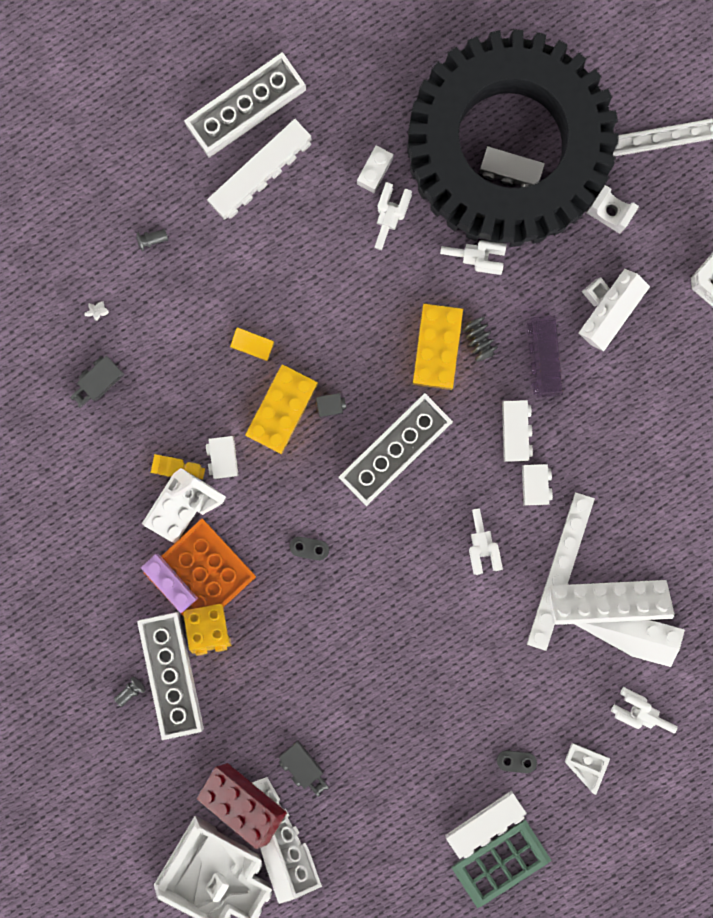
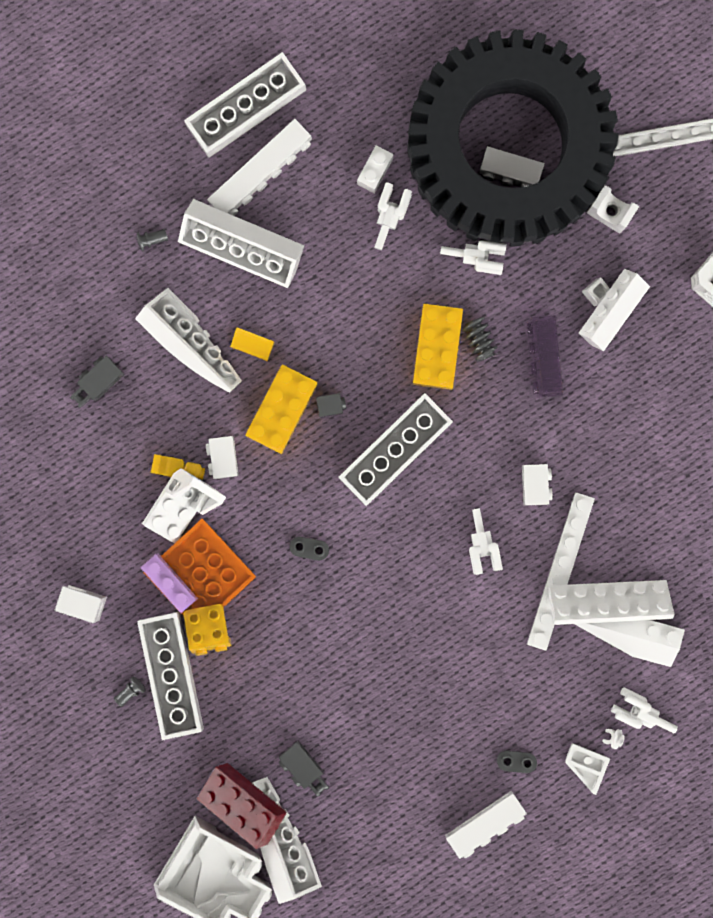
white plant [84,301,109,321] -> none
white plate [205,872,229,902] -> none
sand green piece [451,819,552,909] -> none
white brick [502,400,533,462] -> none
none -> white piece [55,585,107,623]
none -> white wedge [135,288,242,393]
none -> white brick [178,199,304,288]
none -> white plate [602,729,624,749]

